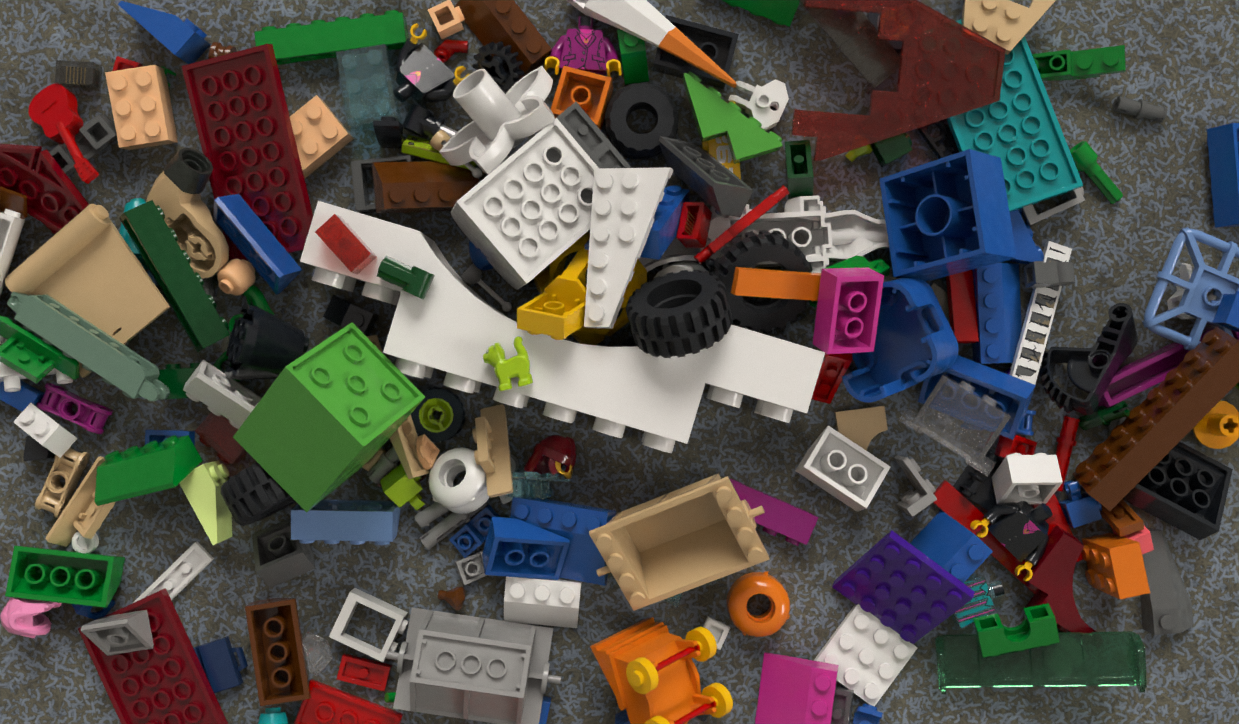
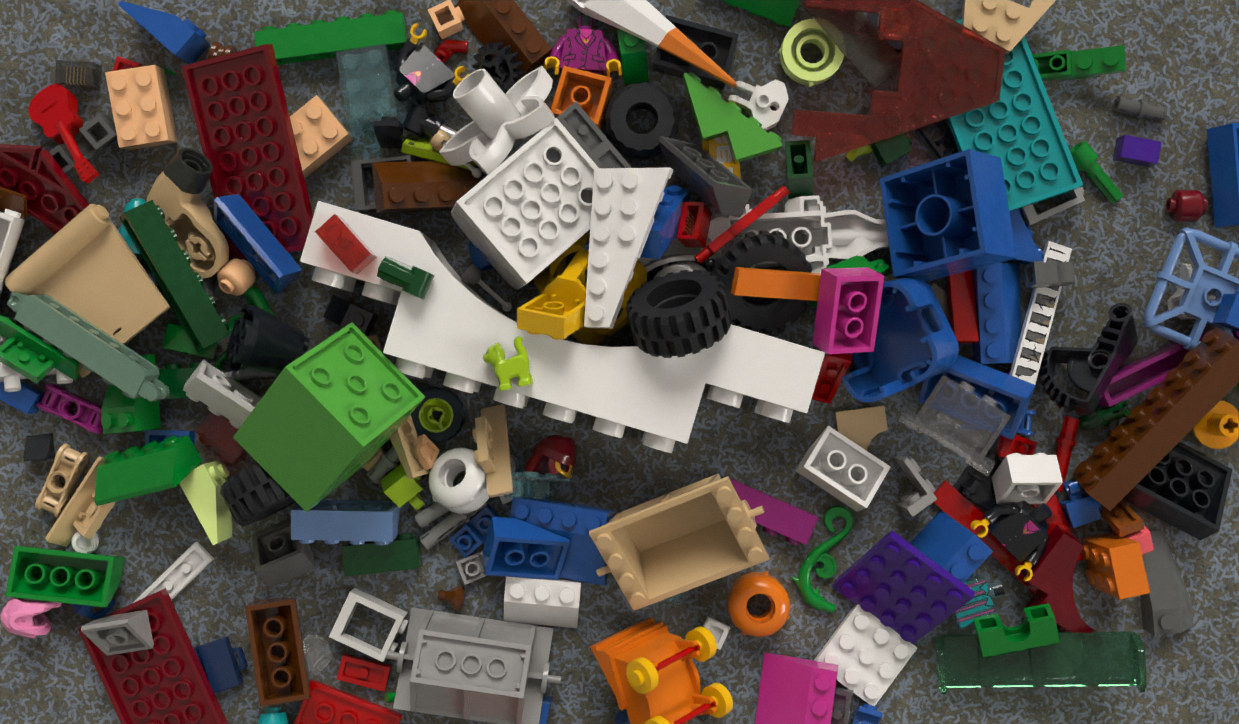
white brick [14,403,78,458] -> none
none -> green slope [101,354,161,434]
none -> green slope [161,324,218,360]
none -> dark green brick [341,532,423,576]
none -> yellowish green piece [779,18,845,87]
none -> green plant [792,505,854,614]
none -> dark purple piece [1113,135,1162,167]
none -> dark red head [1165,190,1207,222]

